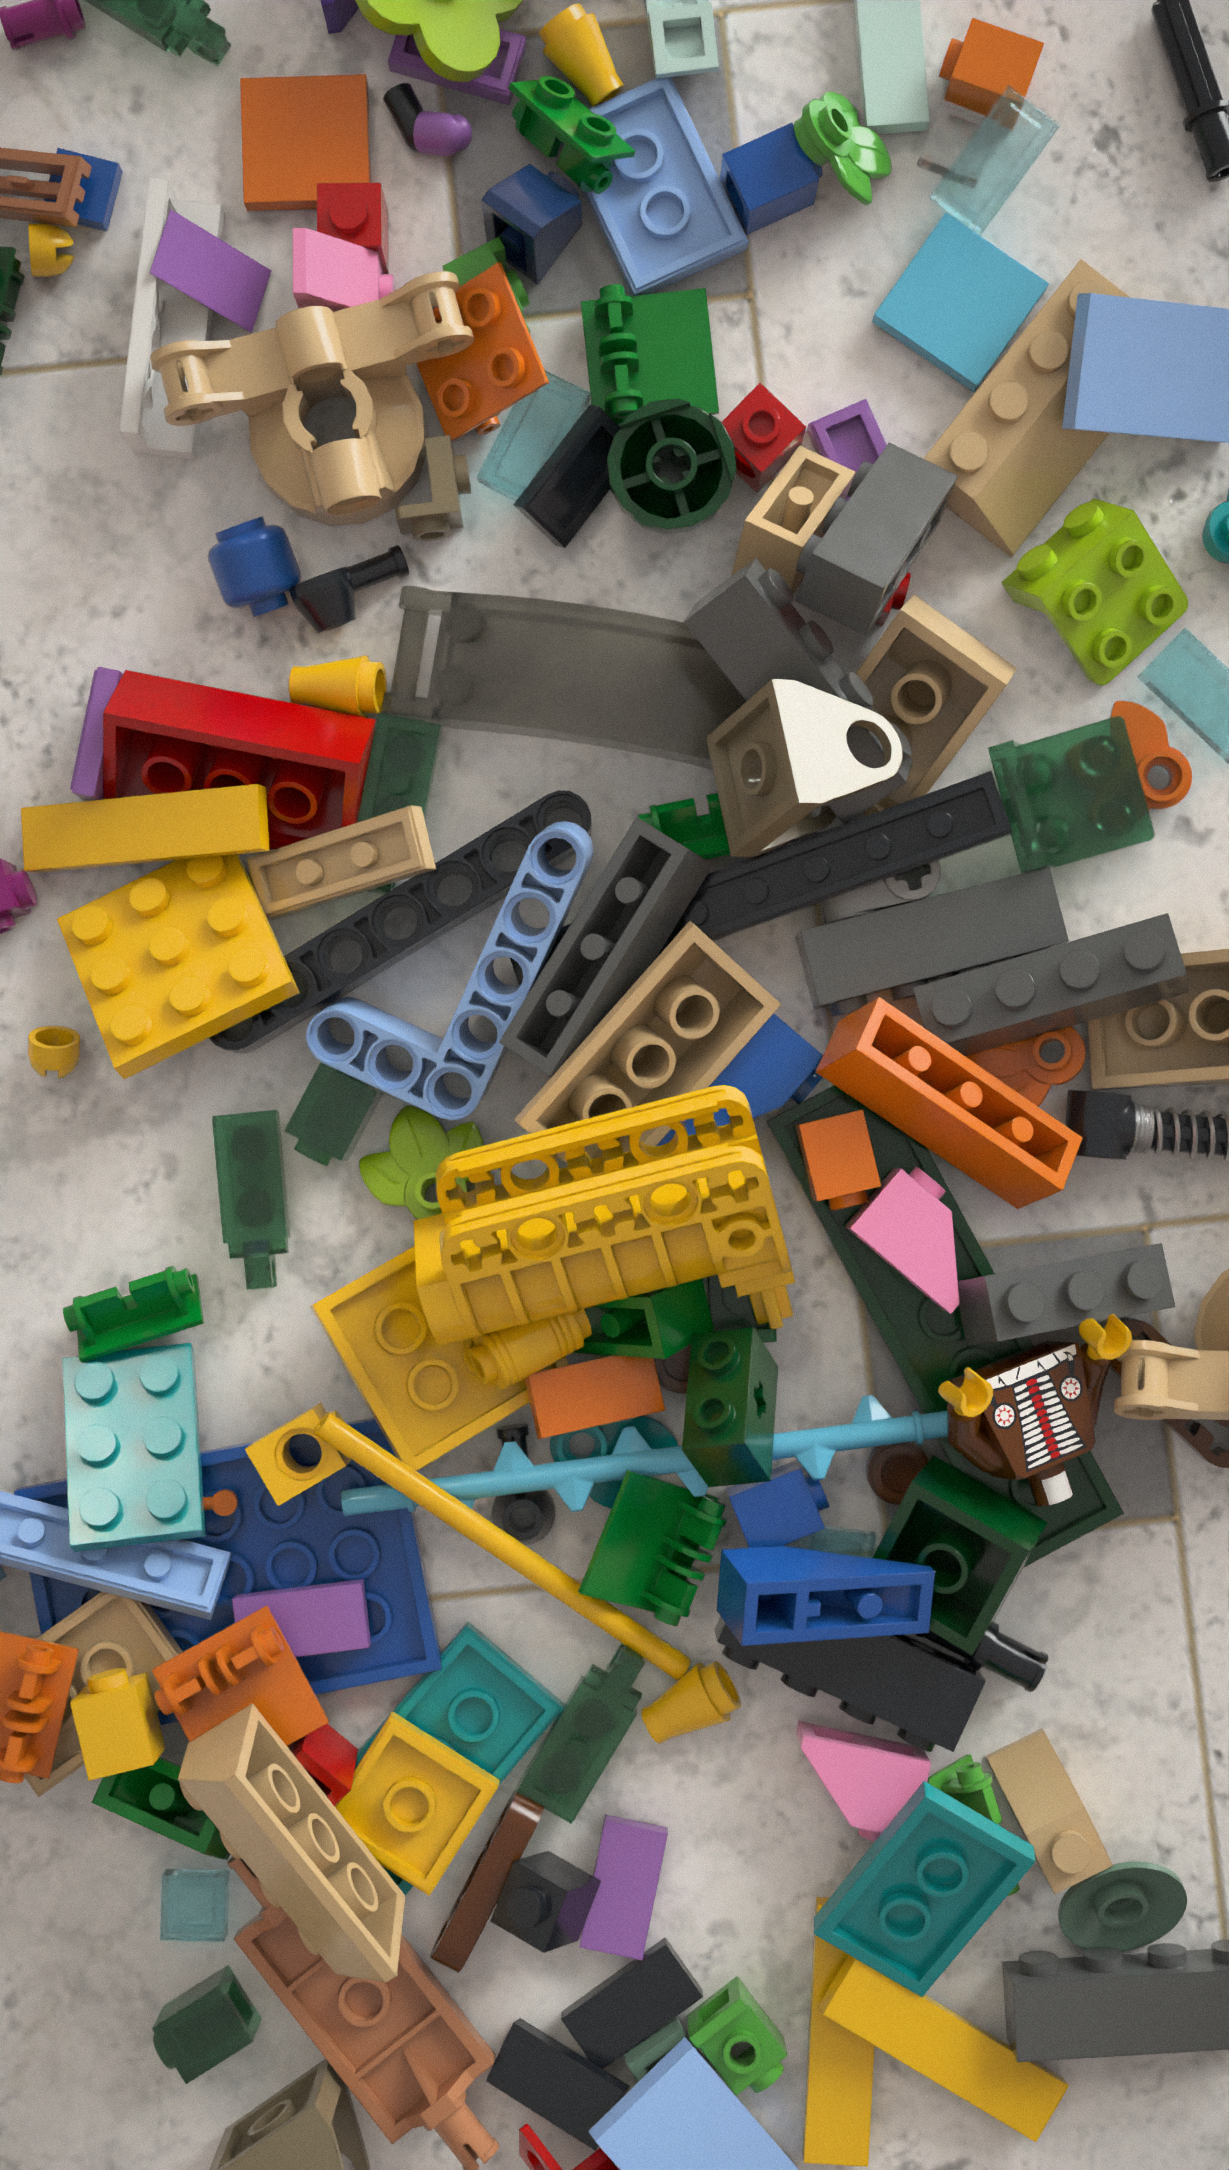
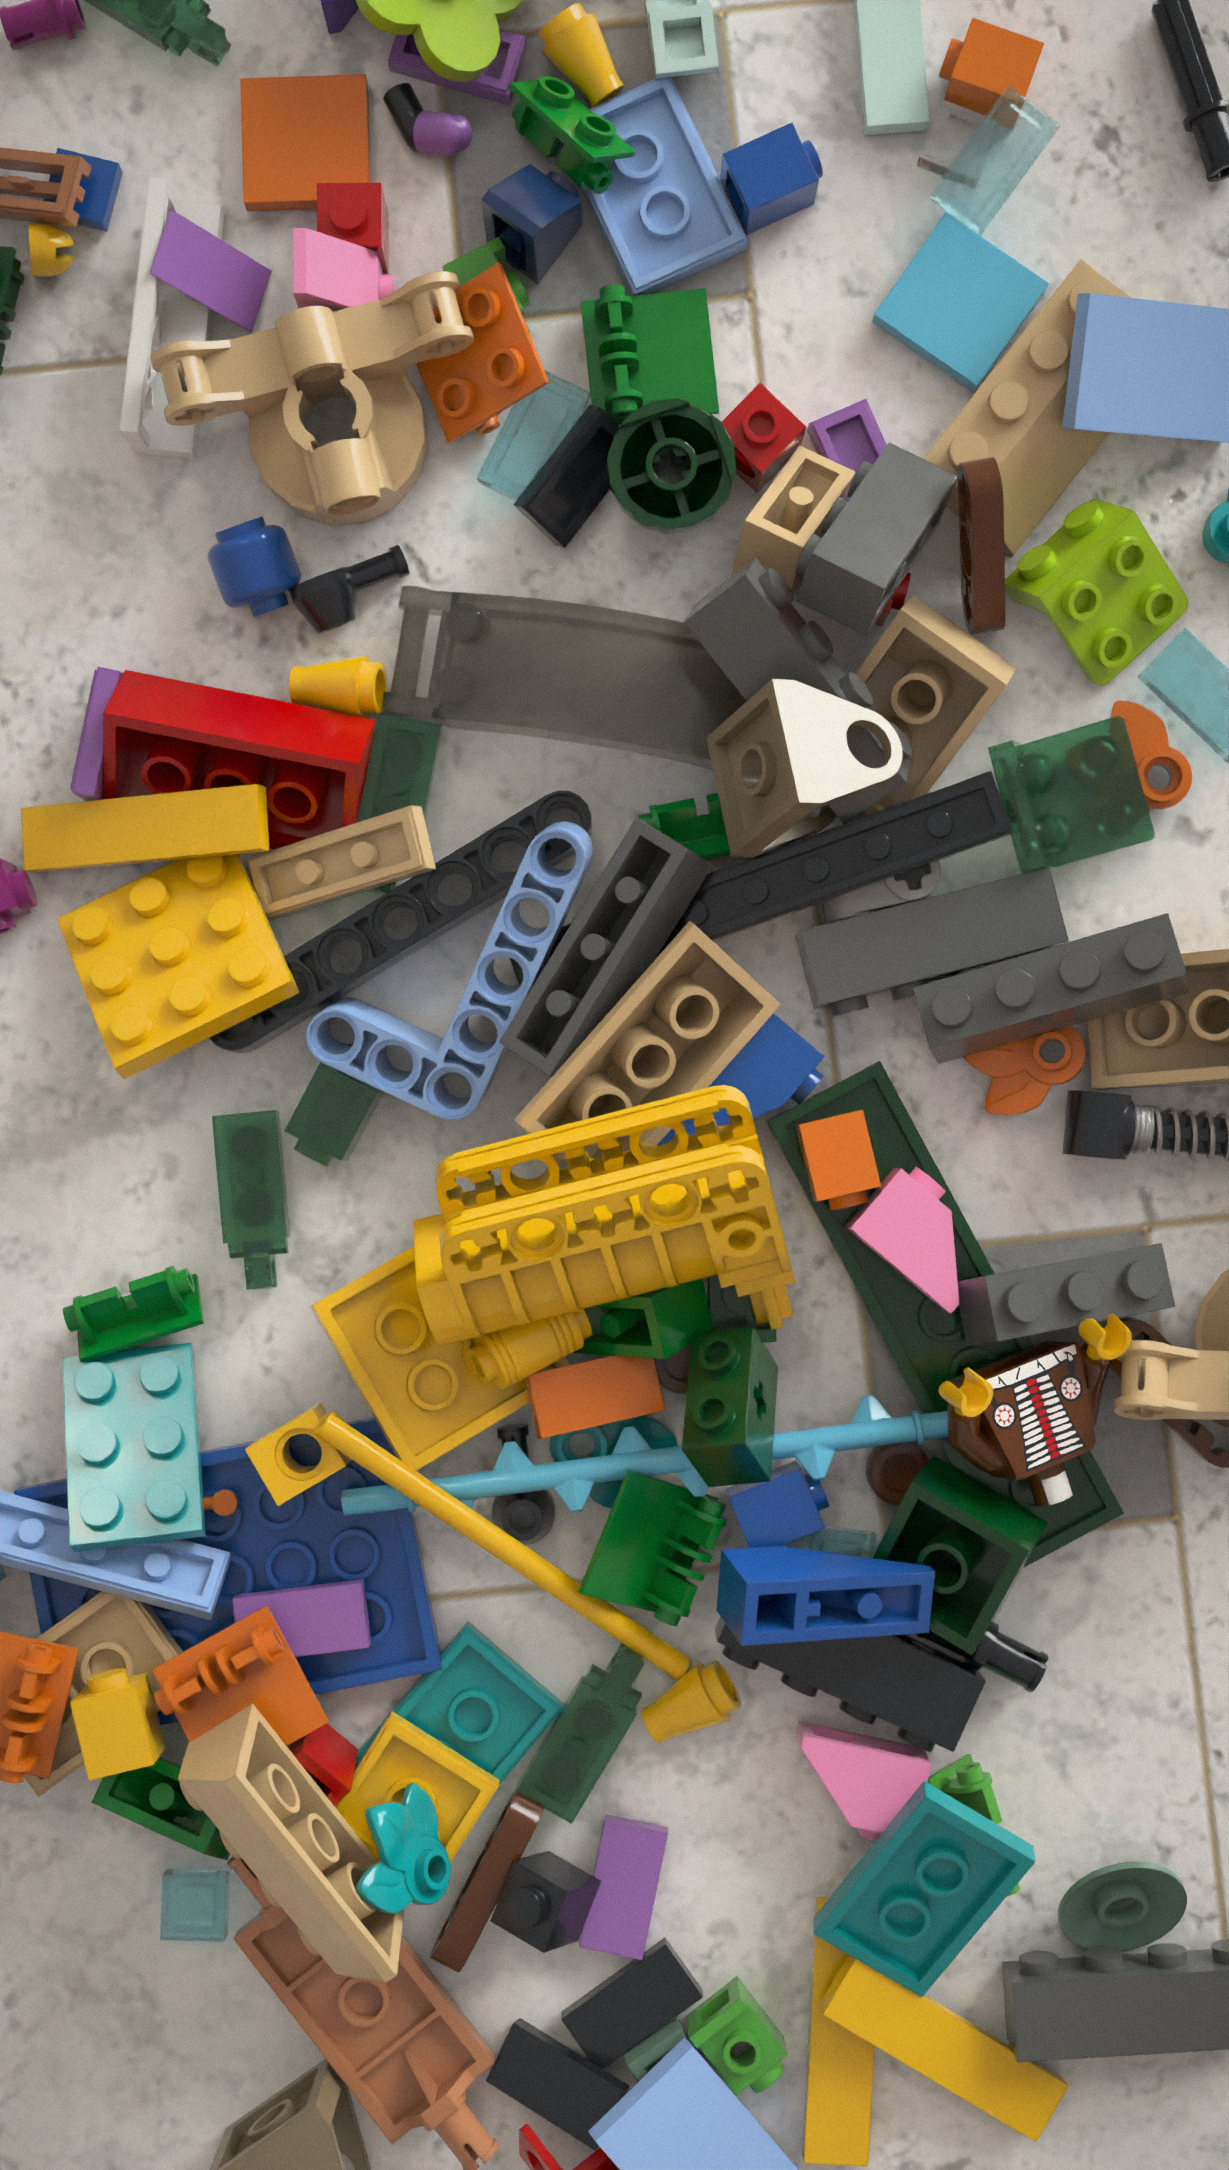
yellow hinge [28,1026,80,1078] -> none
clear green brick [152,1965,262,2084] -> none
lime plate [359,1105,484,1220] -> none
dark tan bracket [395,435,471,541] -> none
bright green plate [794,92,892,206] -> none
orange brick [816,997,1082,1209] -> none
tan slope [985,1728,1113,1894] -> none
none -> teal plate [356,1783,451,1914]
none -> reddish brown beam [958,457,1006,635]

